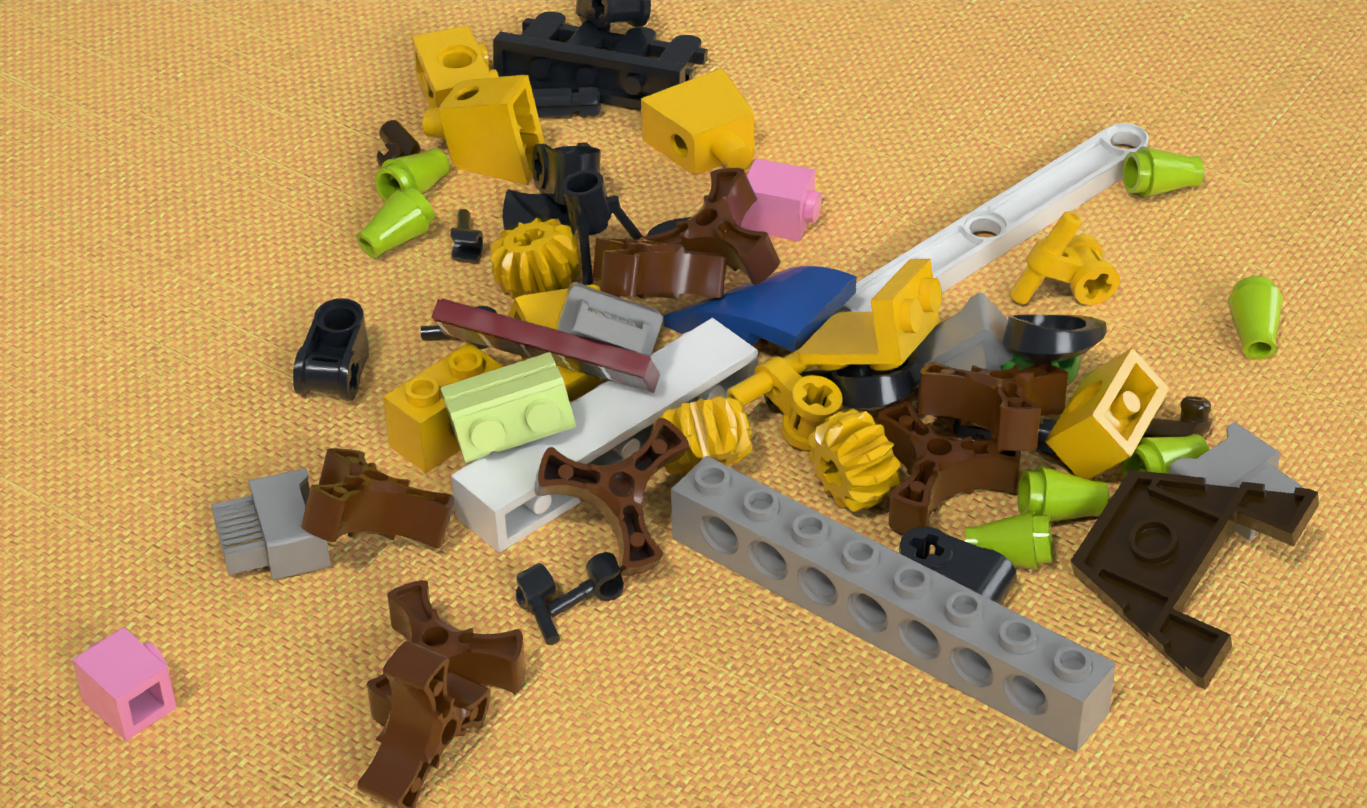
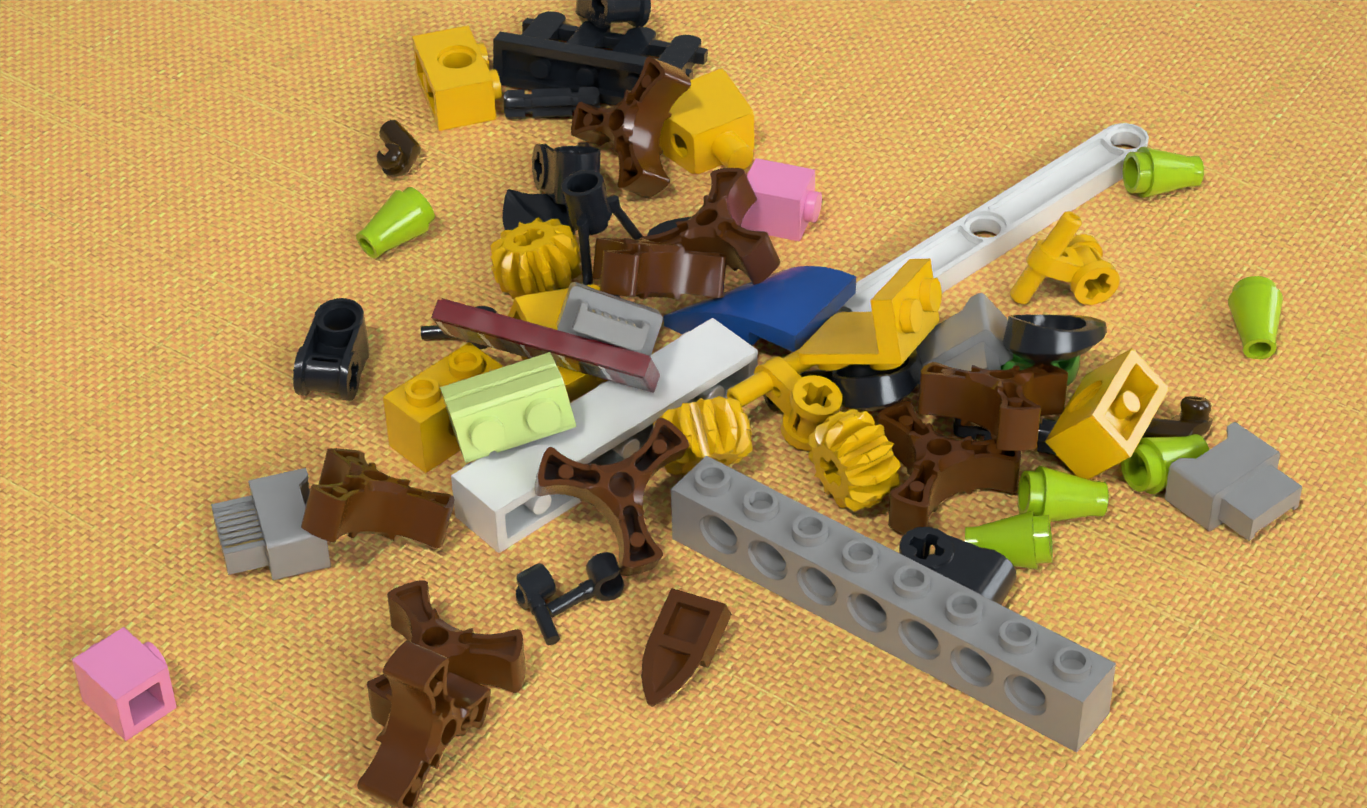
lime cone [375,148,450,202] -> none
yellow torso [422,75,545,184] -> none
black hand [450,209,483,262] -> none
dark brown wing [1070,470,1319,690] -> none
none -> reddish brown piece [571,57,691,198]
none -> reddish brown plate [641,588,732,707]

